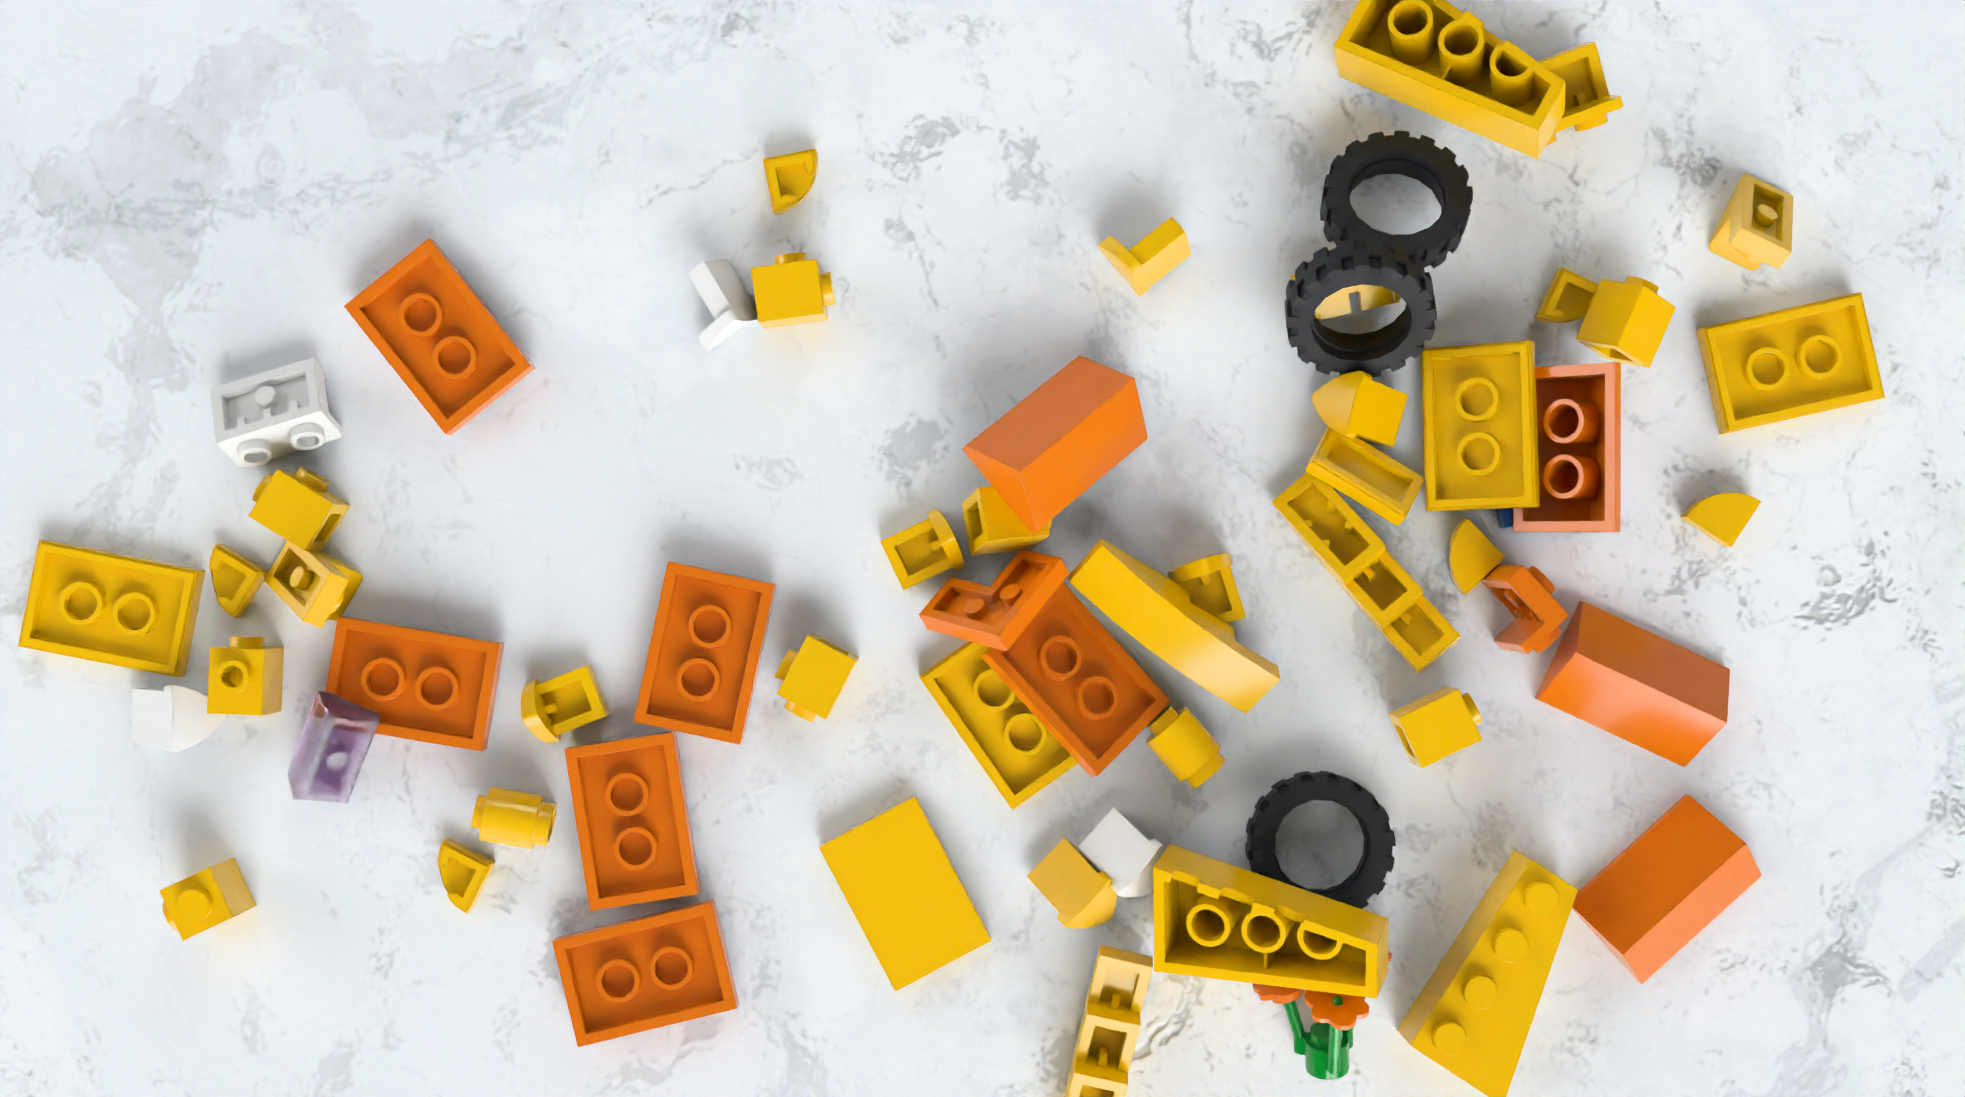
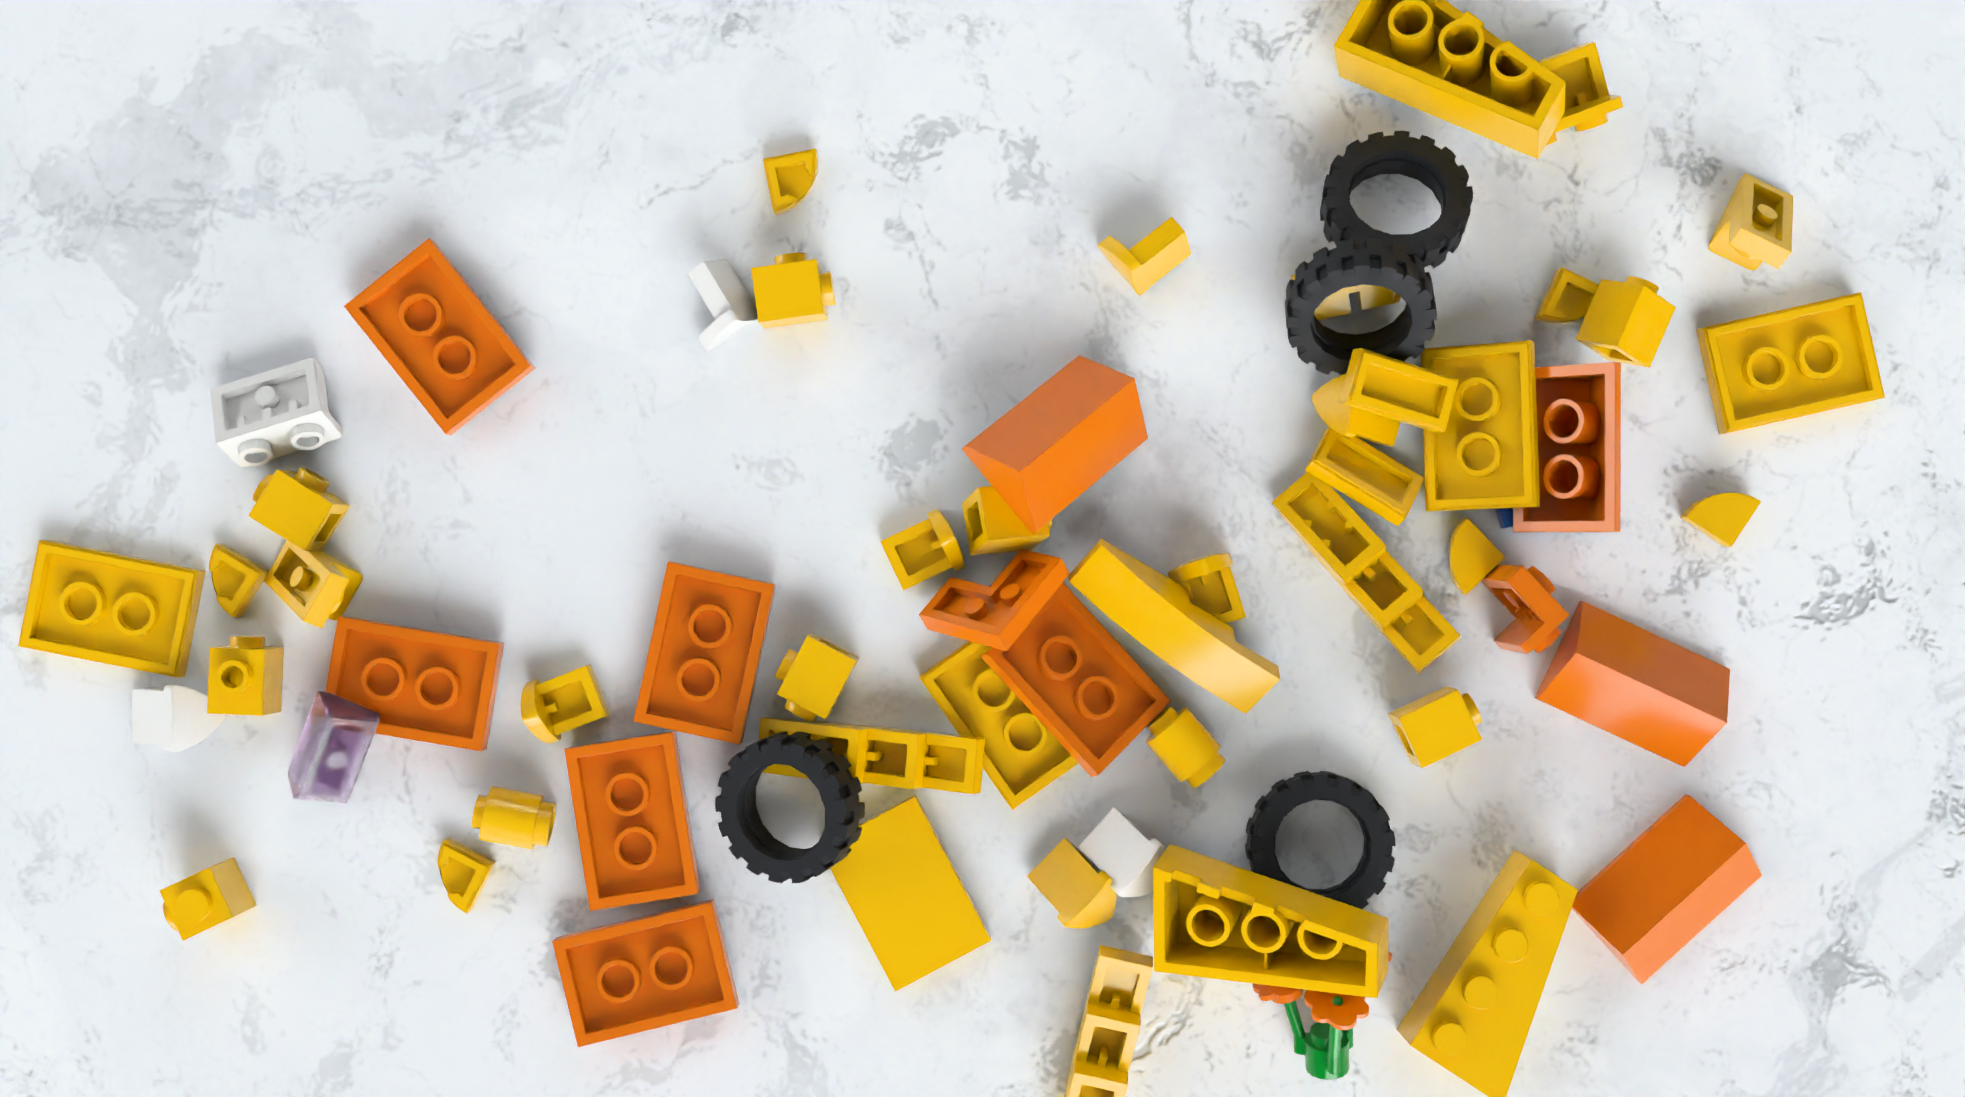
none -> black tyre [715,731,865,884]
none -> yellow slope [759,717,985,794]
none -> yellow tile [1339,348,1459,433]

